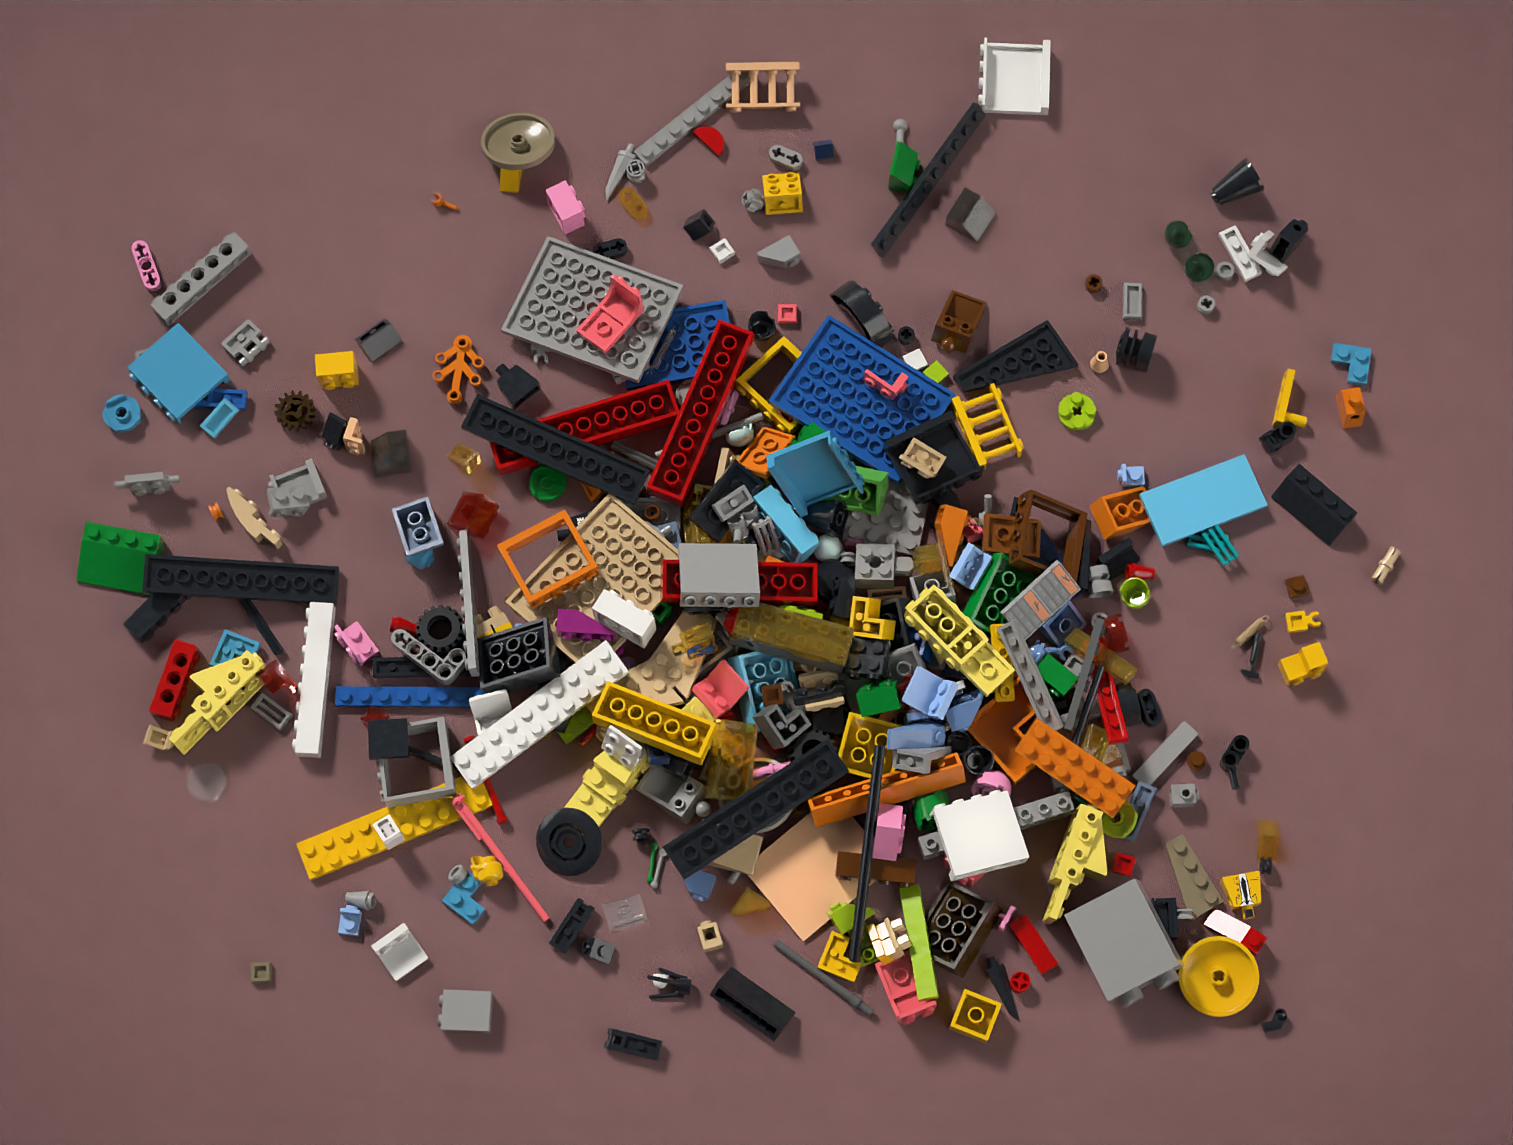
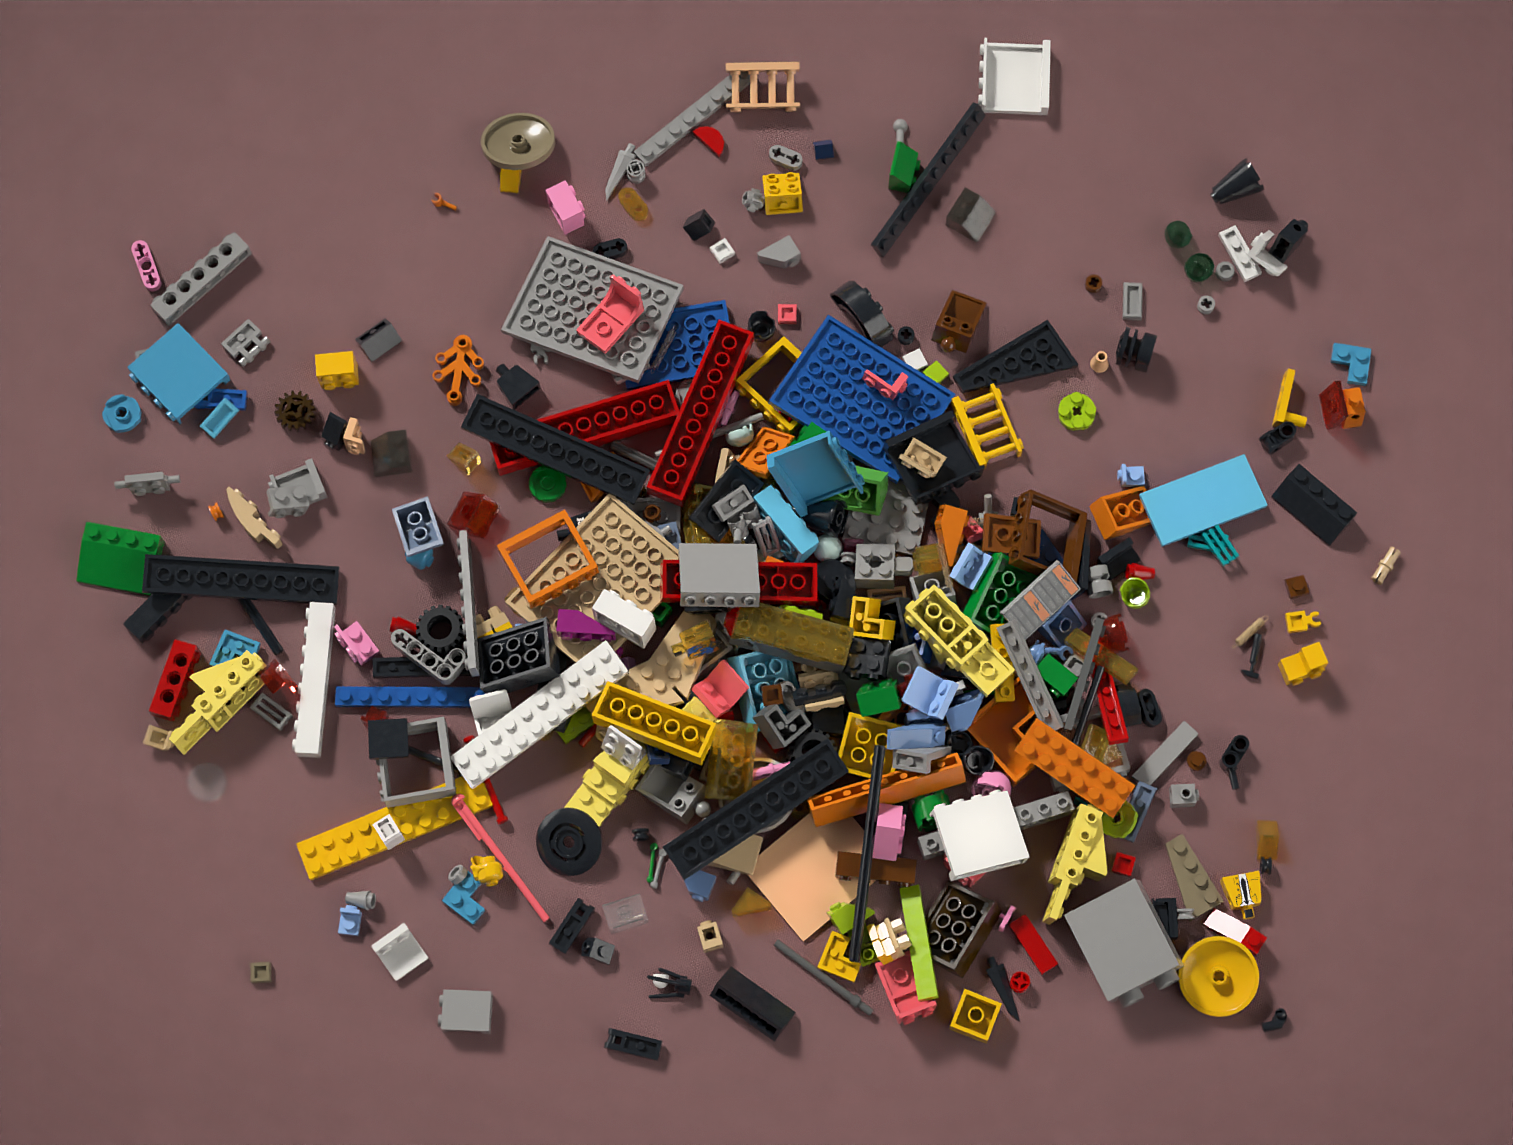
none -> clear red plate [1319,381,1348,430]

